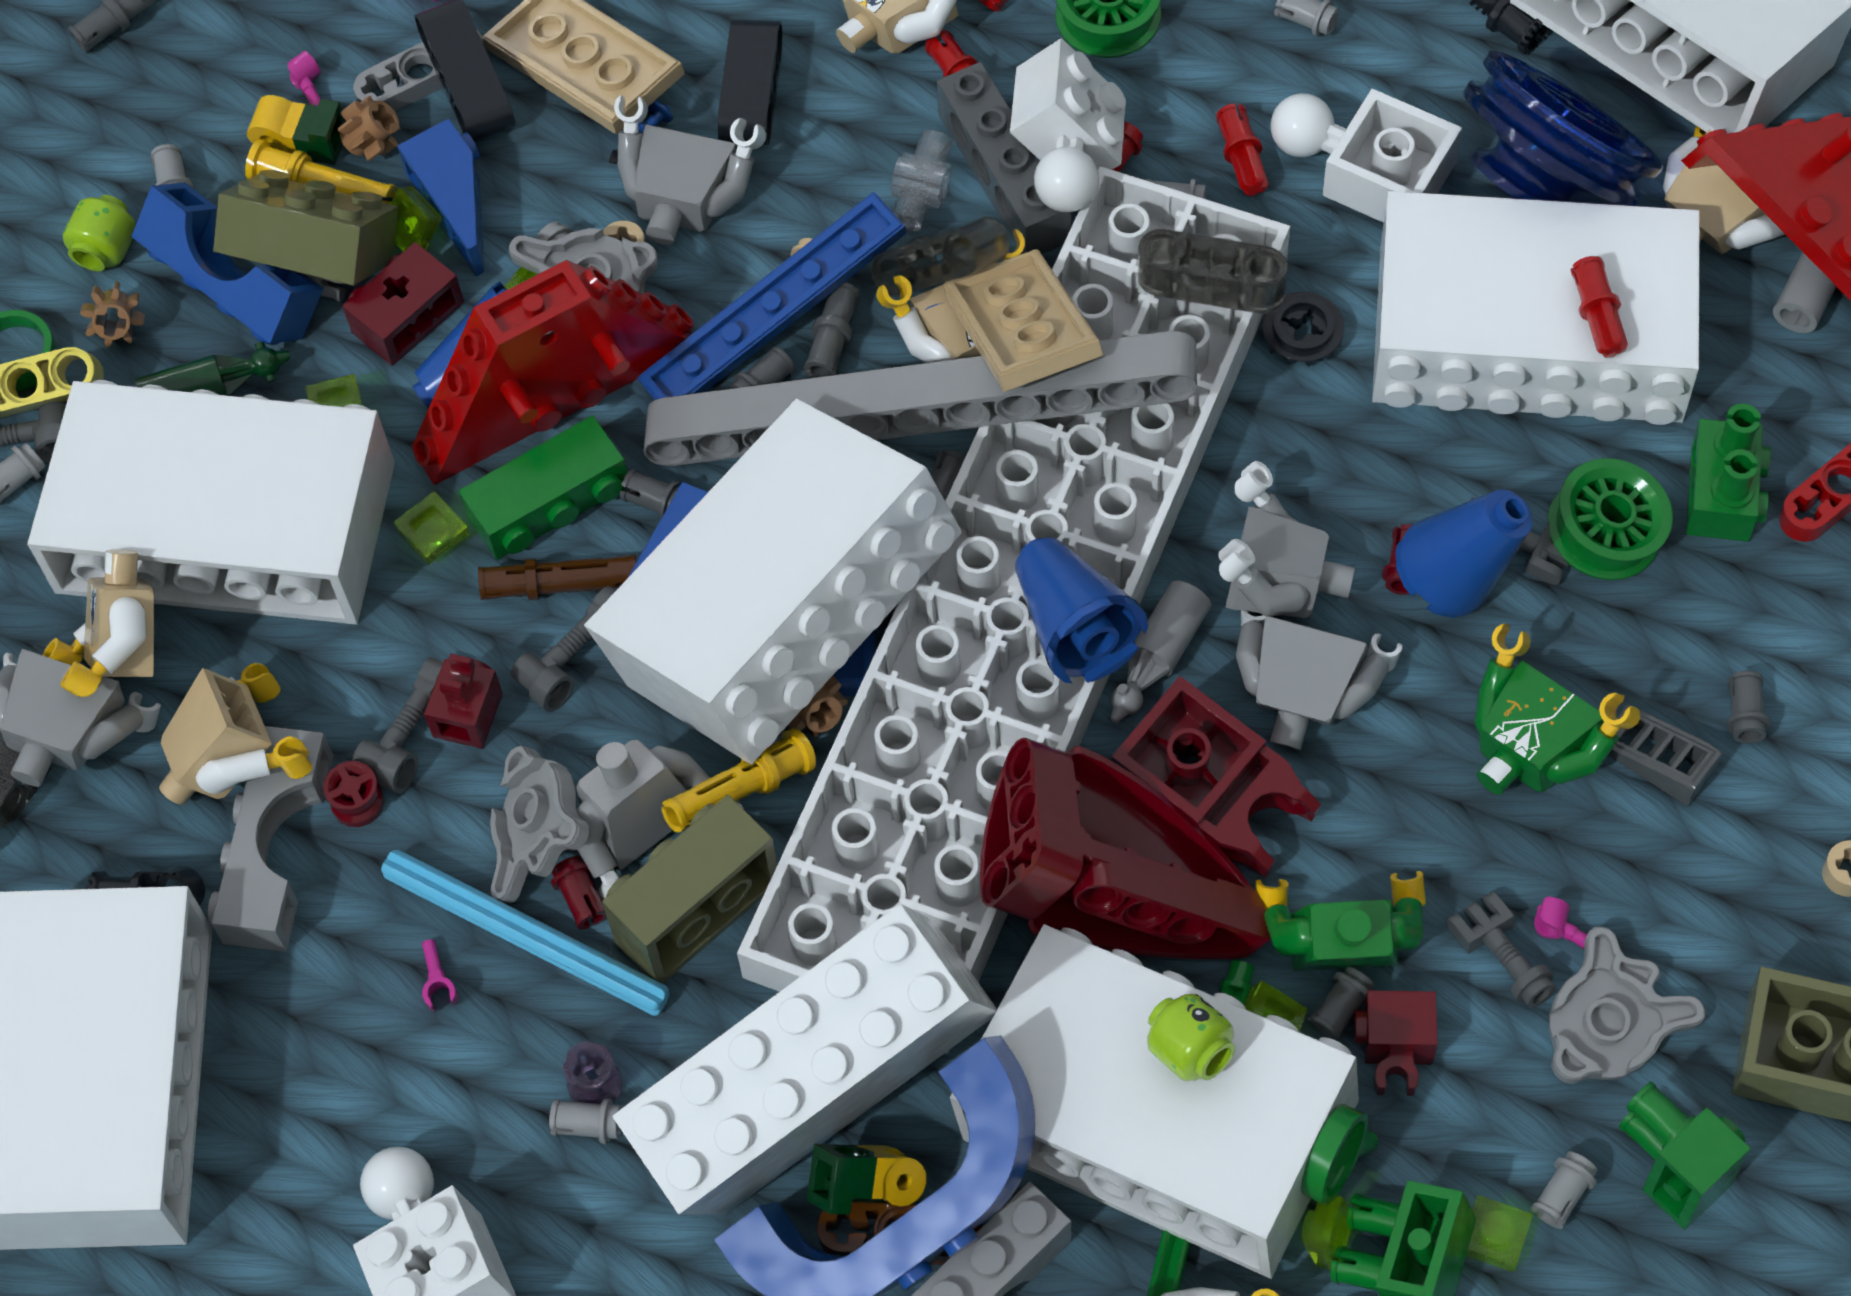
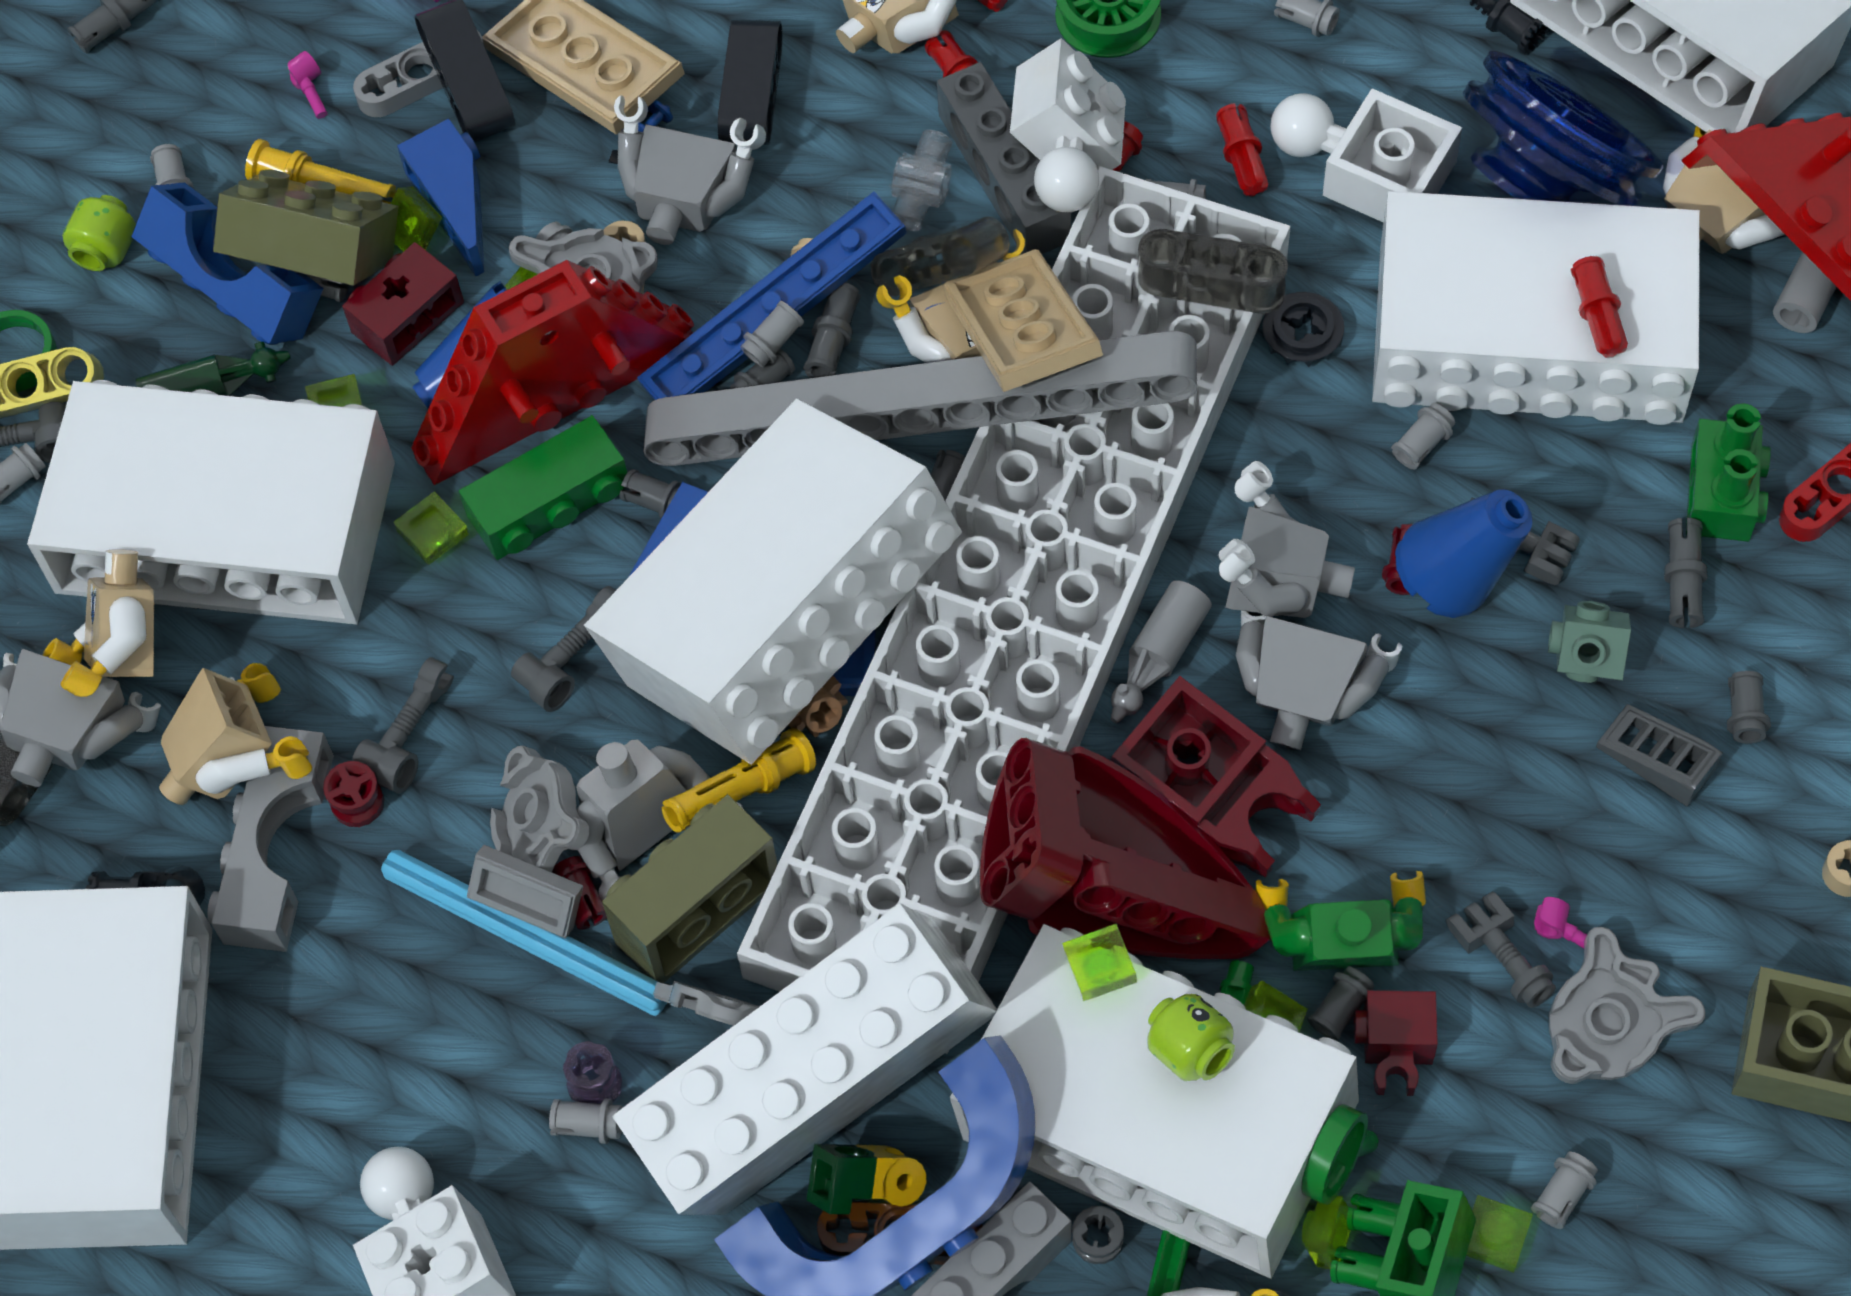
medium nougat gear [80,281,145,348] -> none
leg [247,95,346,165] -> none
medium nougat gear [338,96,400,161] -> none
dark pink hand [422,939,459,1012] -> none
dark red brick [424,653,503,749] -> none
reddish brown pin [478,554,637,600] -> none
blue cone [1015,537,1148,684] -> none
green torso [1474,624,1640,795] -> none
green wheel [1547,458,1673,580] -> none
green brick [1618,1081,1751,1231] -> none
none -> light grey tile [467,845,583,939]
none -> light grey tile [653,981,760,1026]
none -> light grey pin [740,301,804,367]
none -> clear neon green plate [1062,924,1137,1002]
none -> dark grey bush [1072,1206,1124,1264]
none -> light grey pin [1391,403,1455,470]
none -> sand green brick [1548,601,1631,683]
none -> dark grey pin [1664,518,1708,628]

